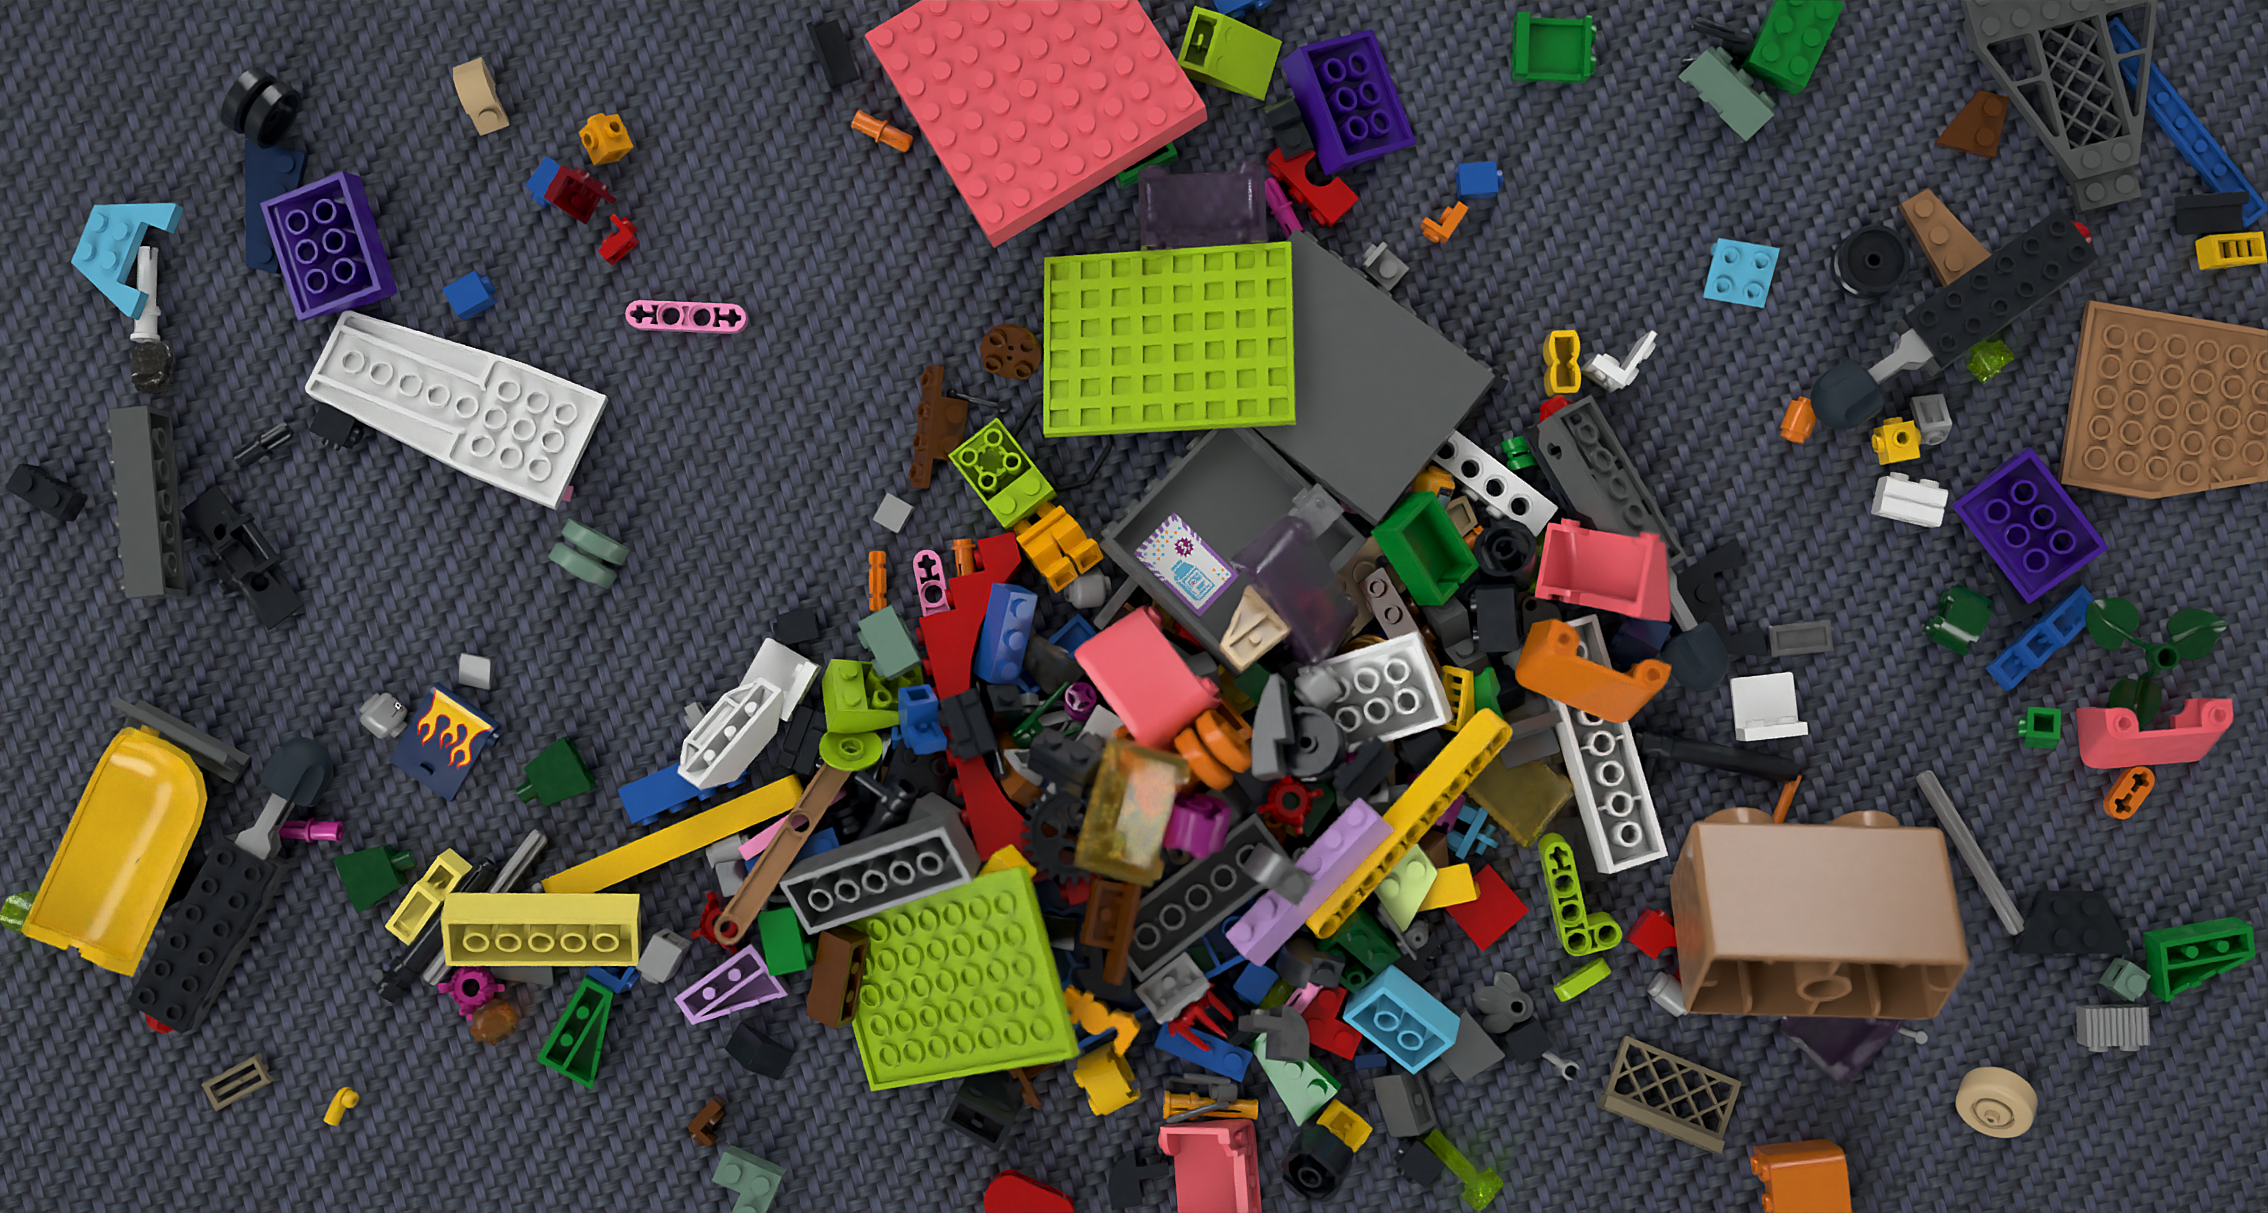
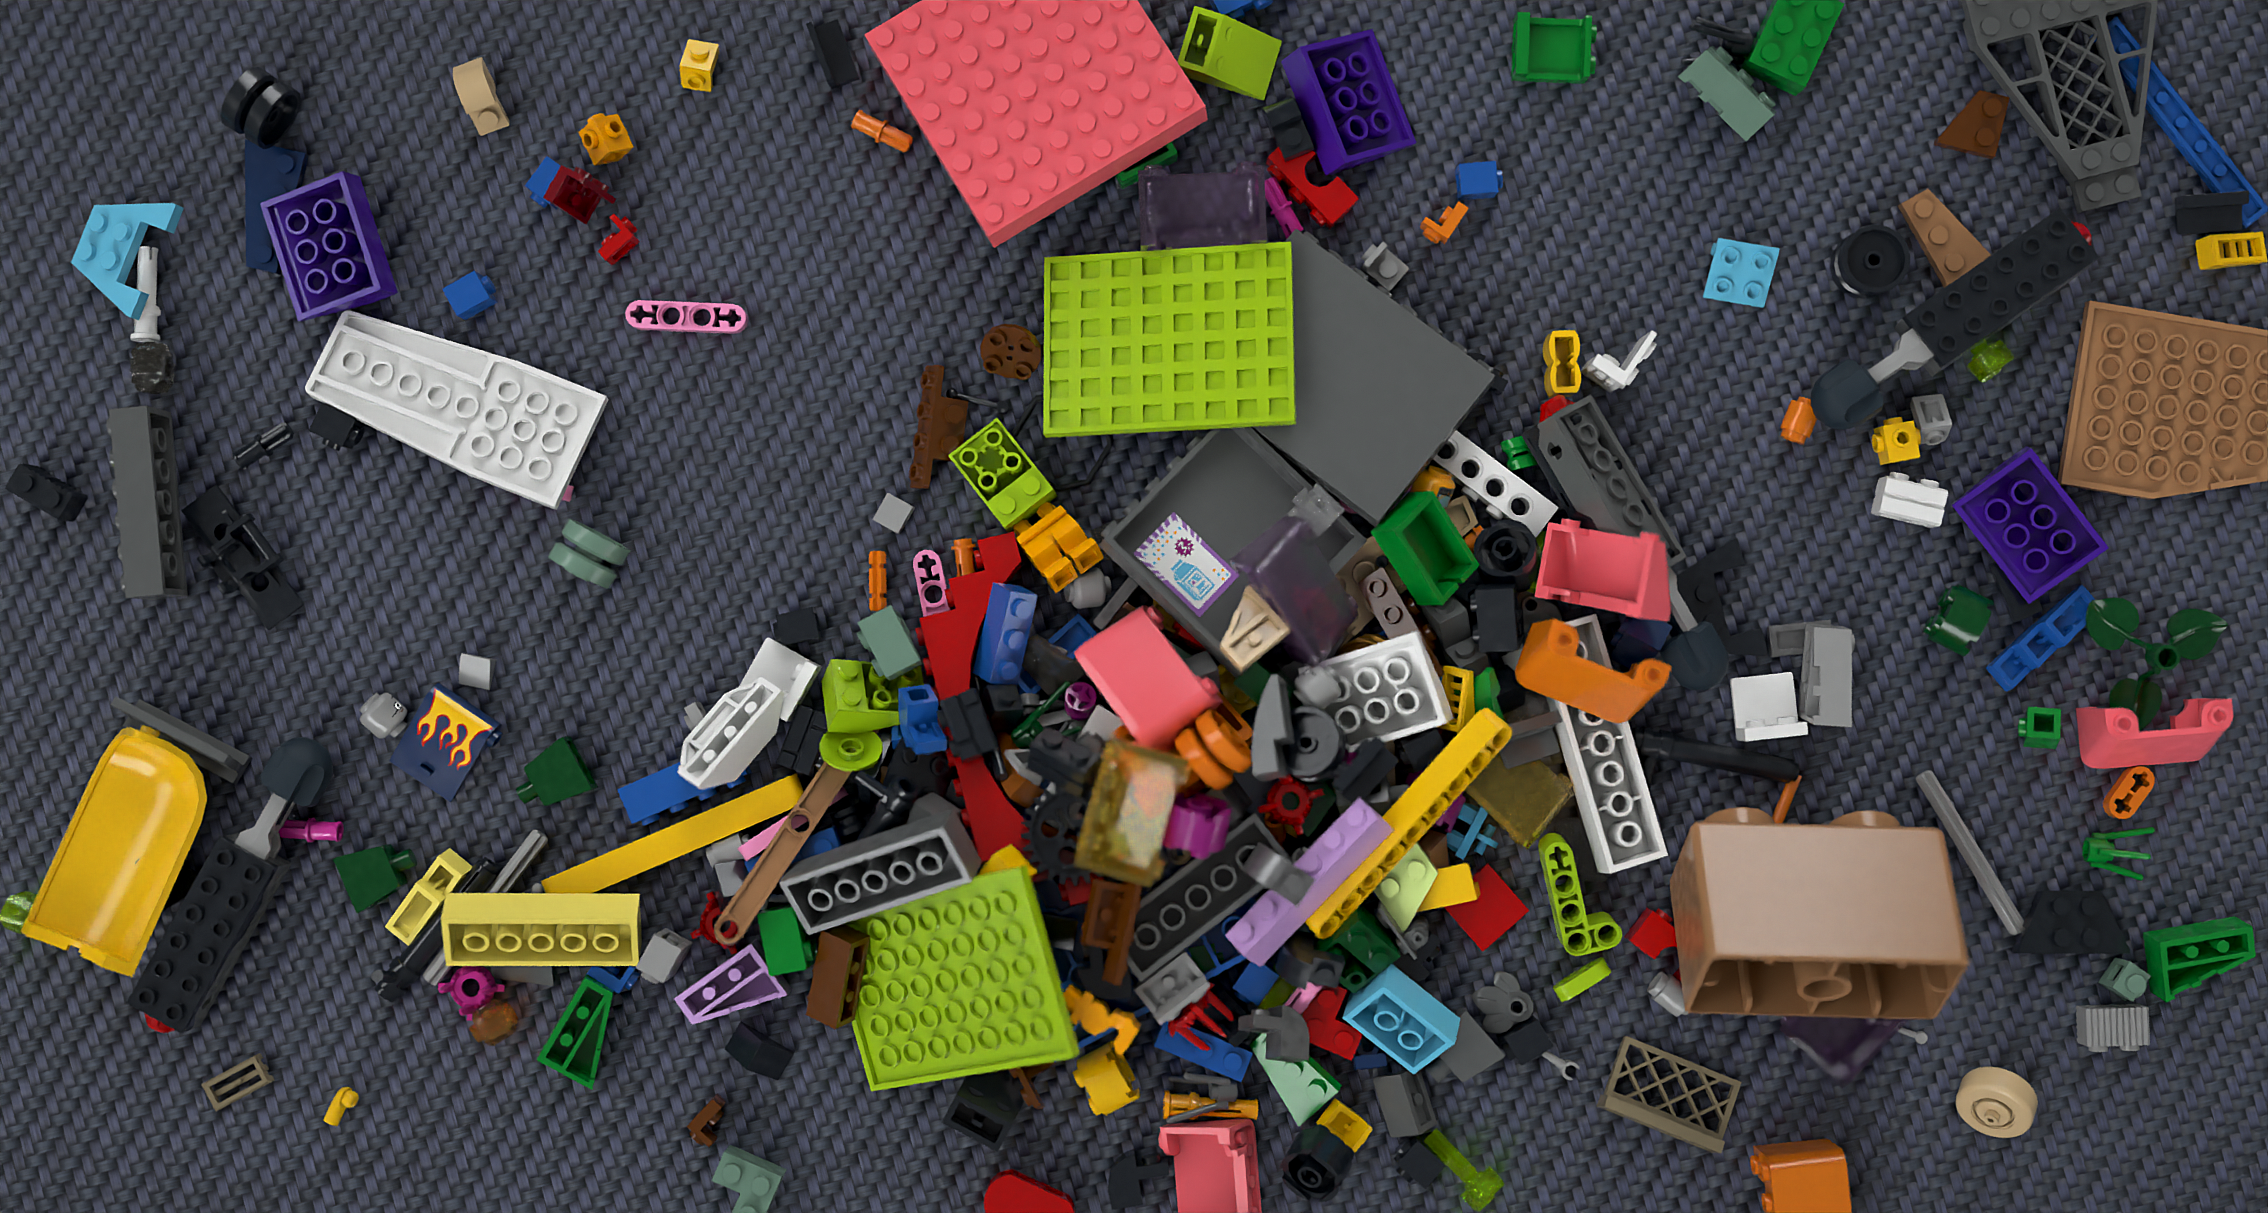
none -> yellow bracket [679,39,719,92]
none -> light grey wedge [1797,624,1855,727]
none -> green plant [2082,827,2155,880]

